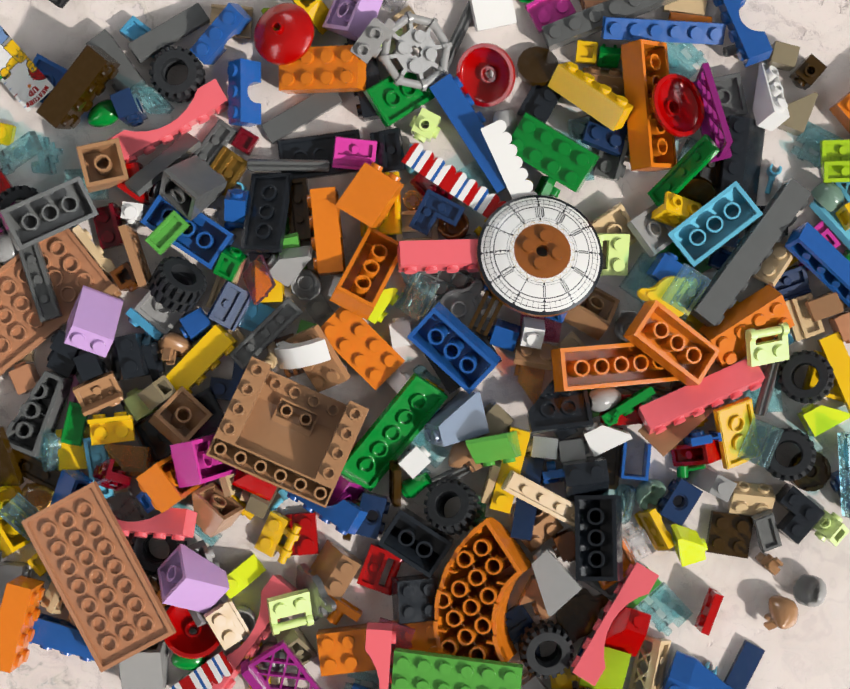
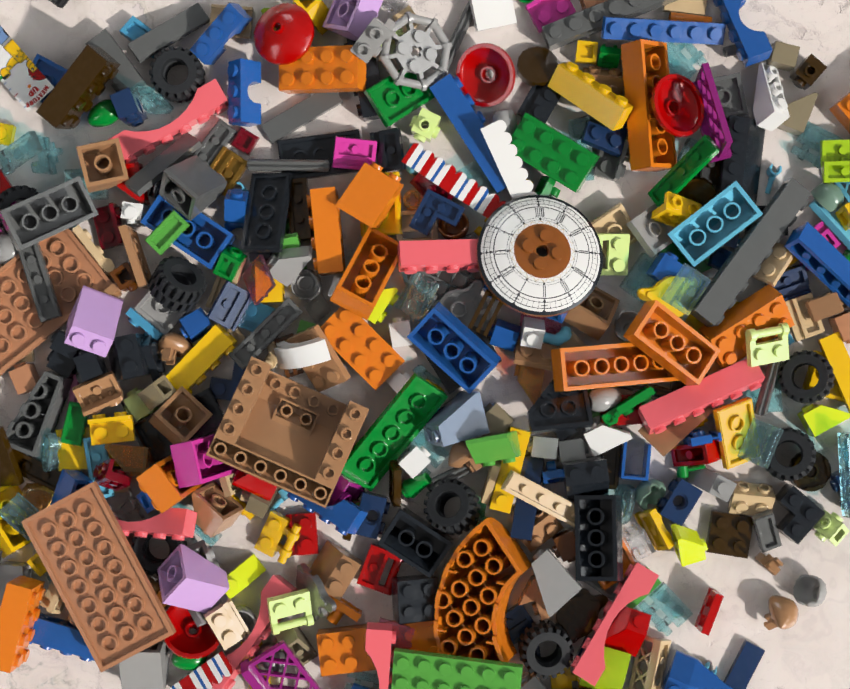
none -> medium azure arm [543,326,572,346]

